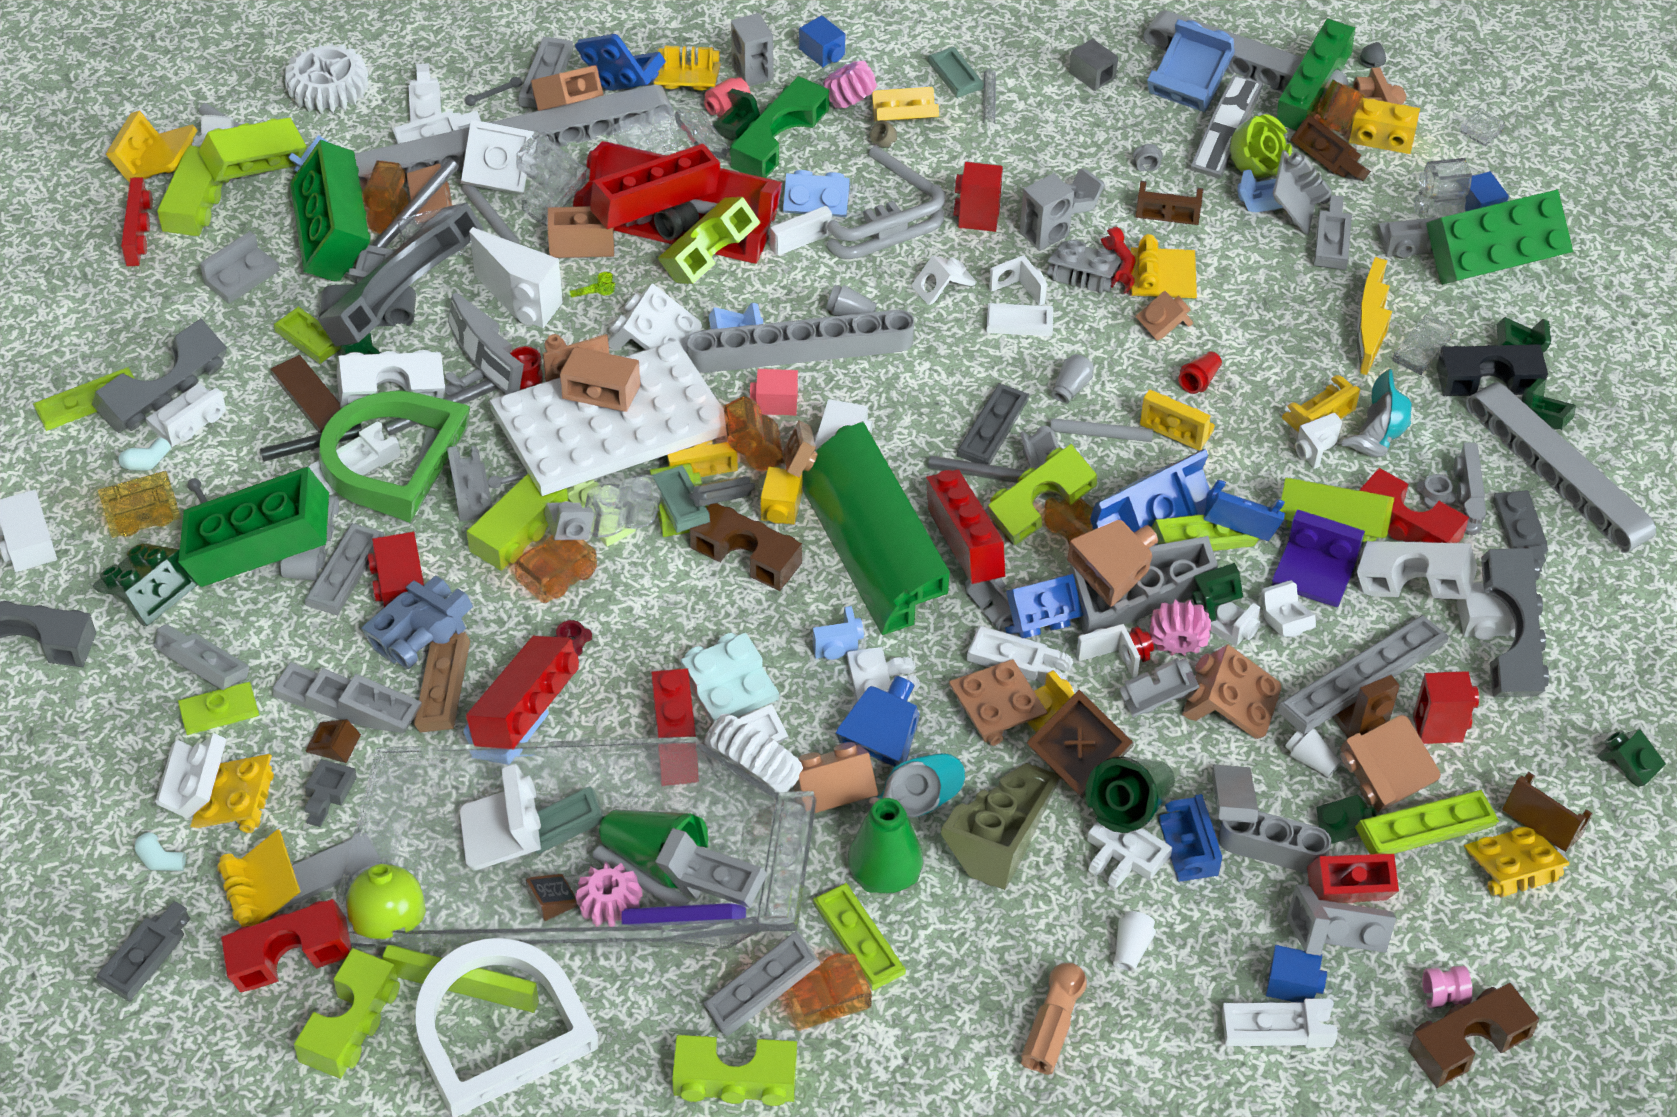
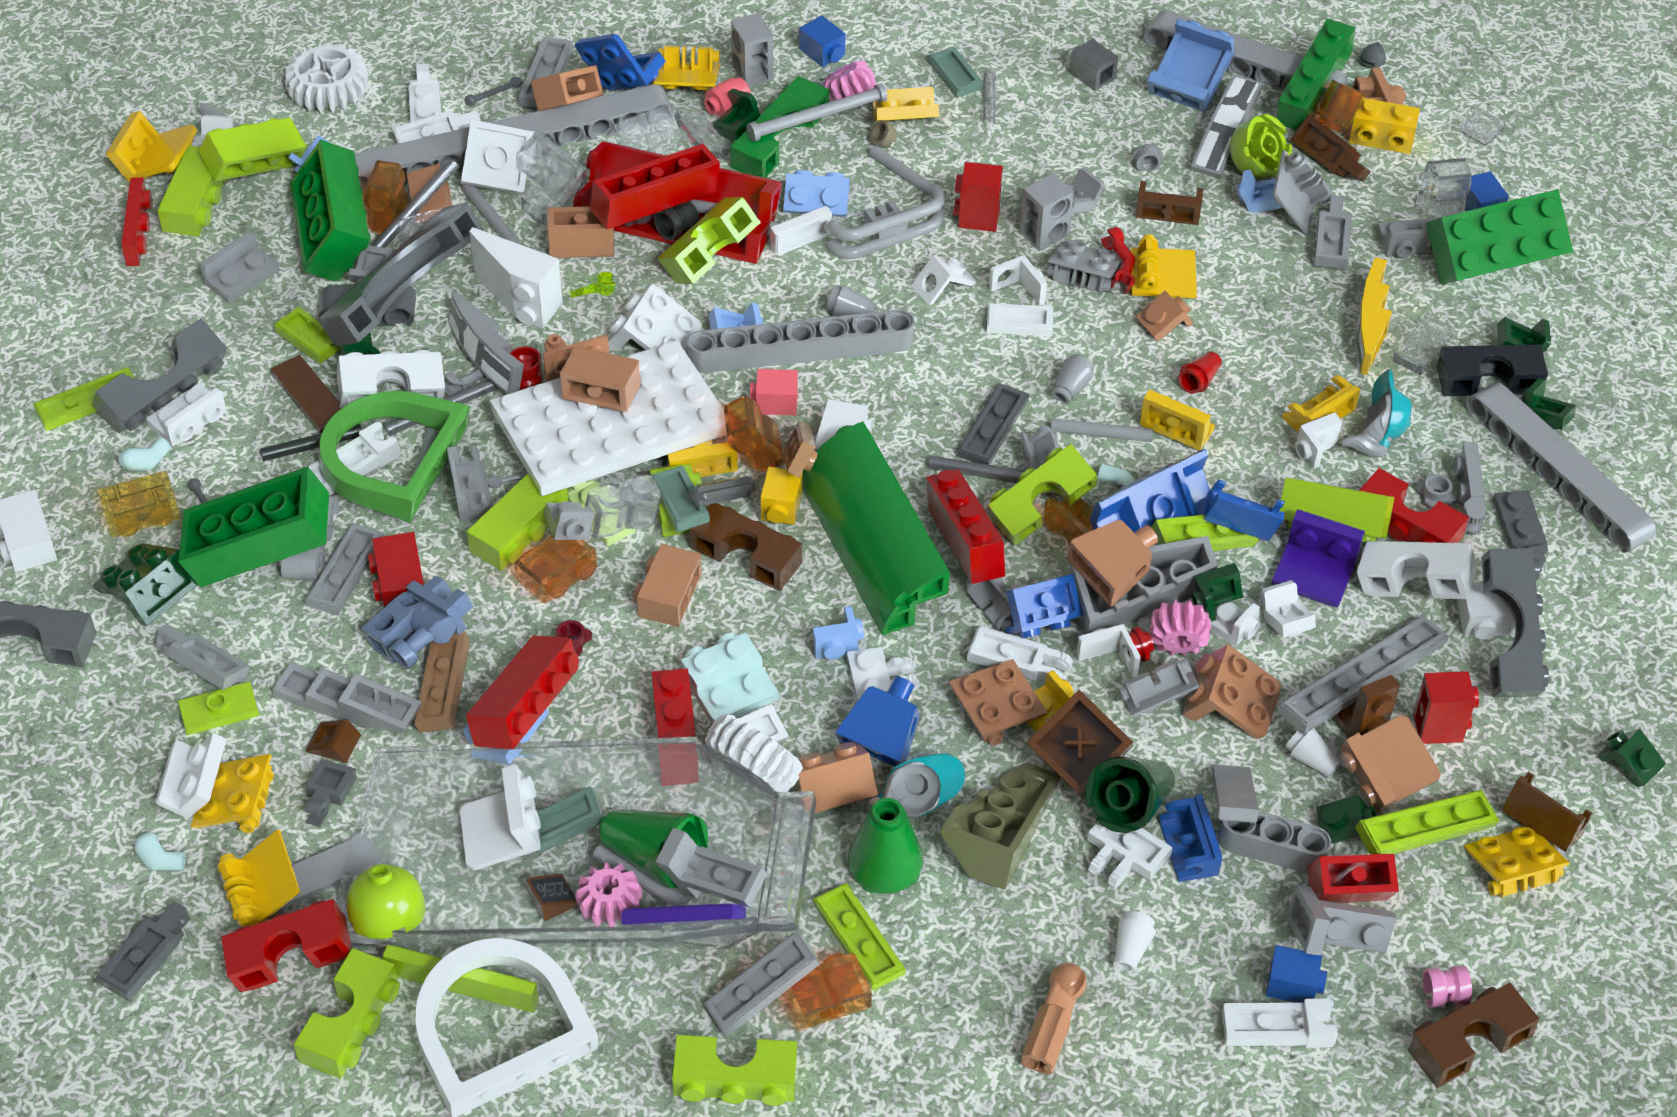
none -> nougat brick [633,544,702,627]
none -> light grey bar [746,83,887,142]
none -> light aqua arm [1097,463,1136,489]

